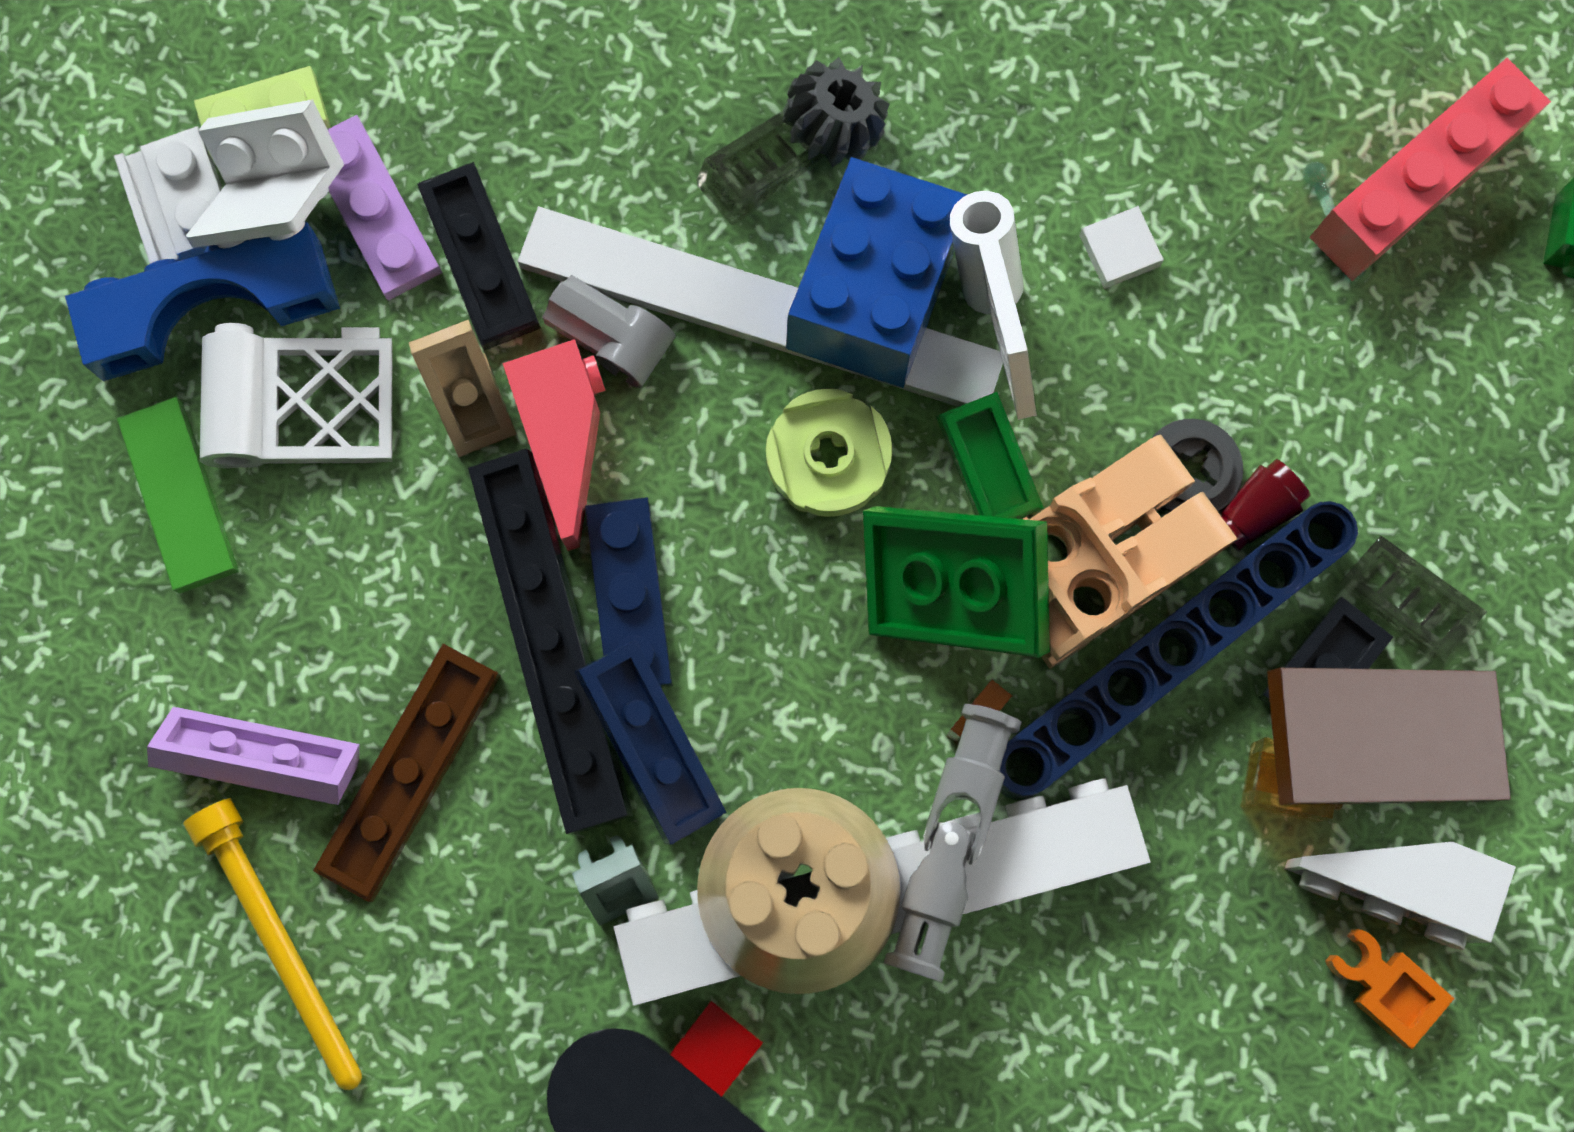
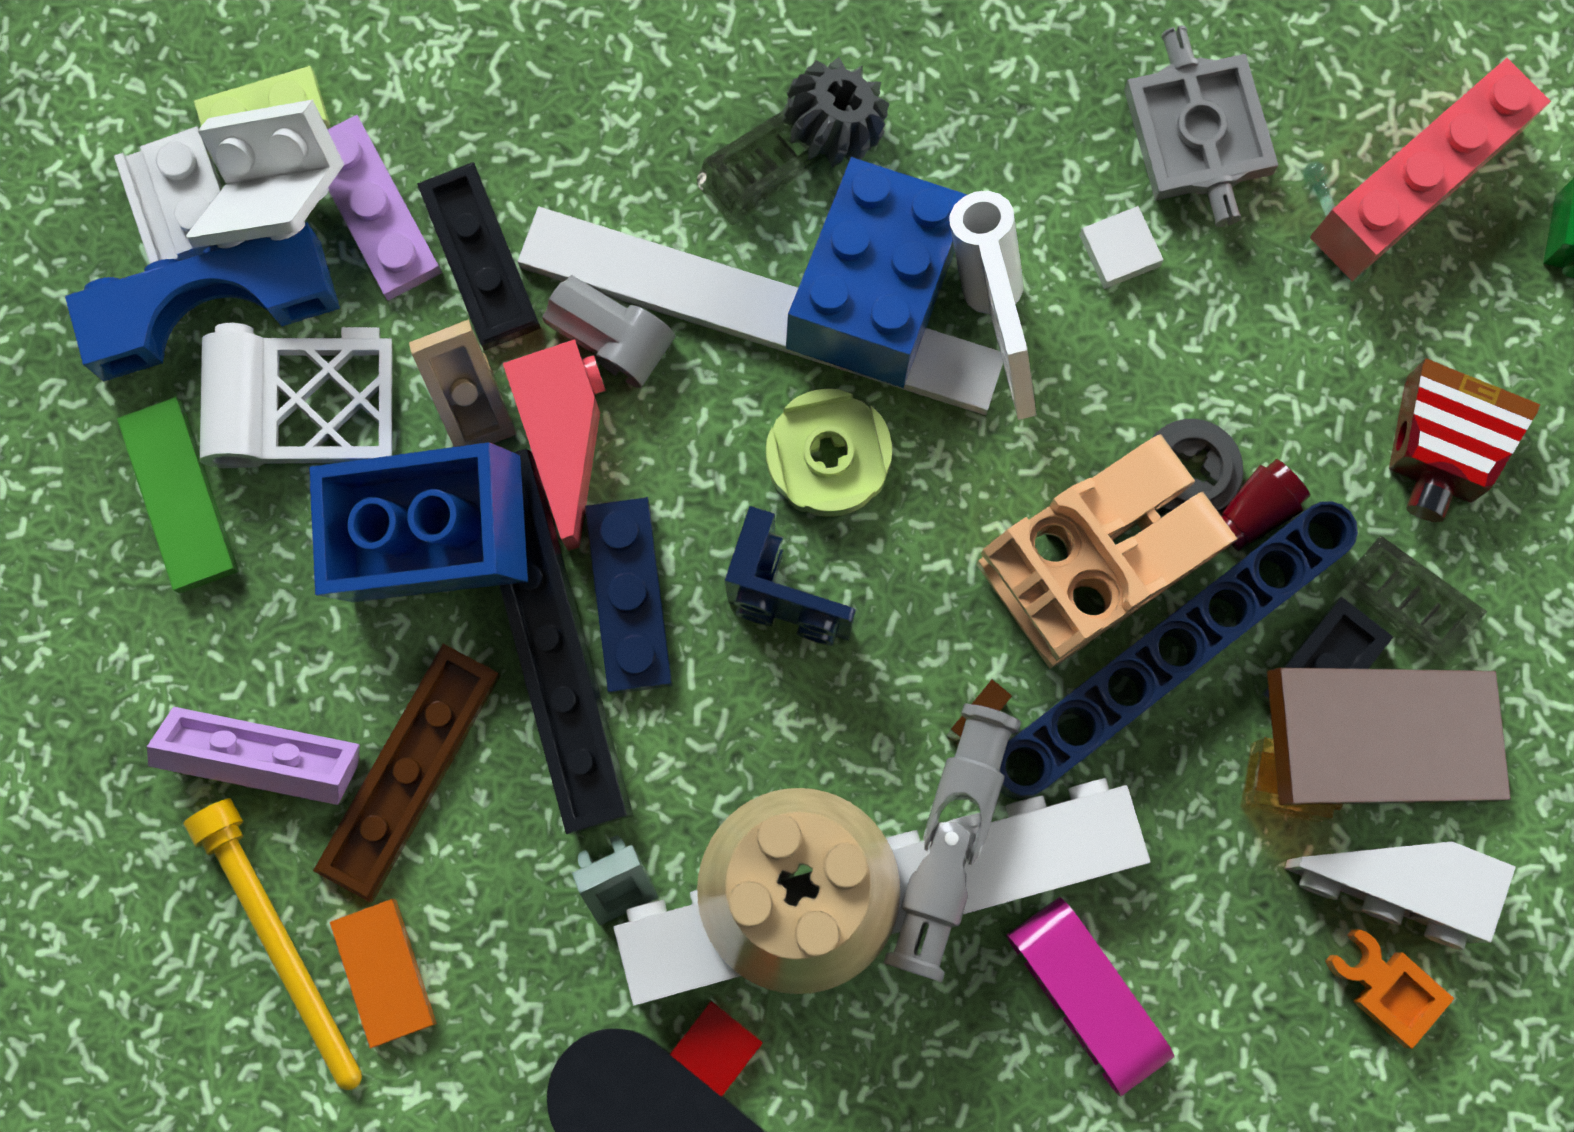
dark blue plate [574,640,727,845] -> none
green tile [863,506,1050,658] -> none
green tile [936,392,1044,519] -> none
none -> blue brick [309,442,528,602]
none -> orange tile [330,899,437,1048]
none -> dark blue bracket [724,506,856,646]
none -> dark pink beam [1006,897,1175,1097]
none -> light grey plate [1124,26,1278,227]
none -> torso [1389,358,1541,522]

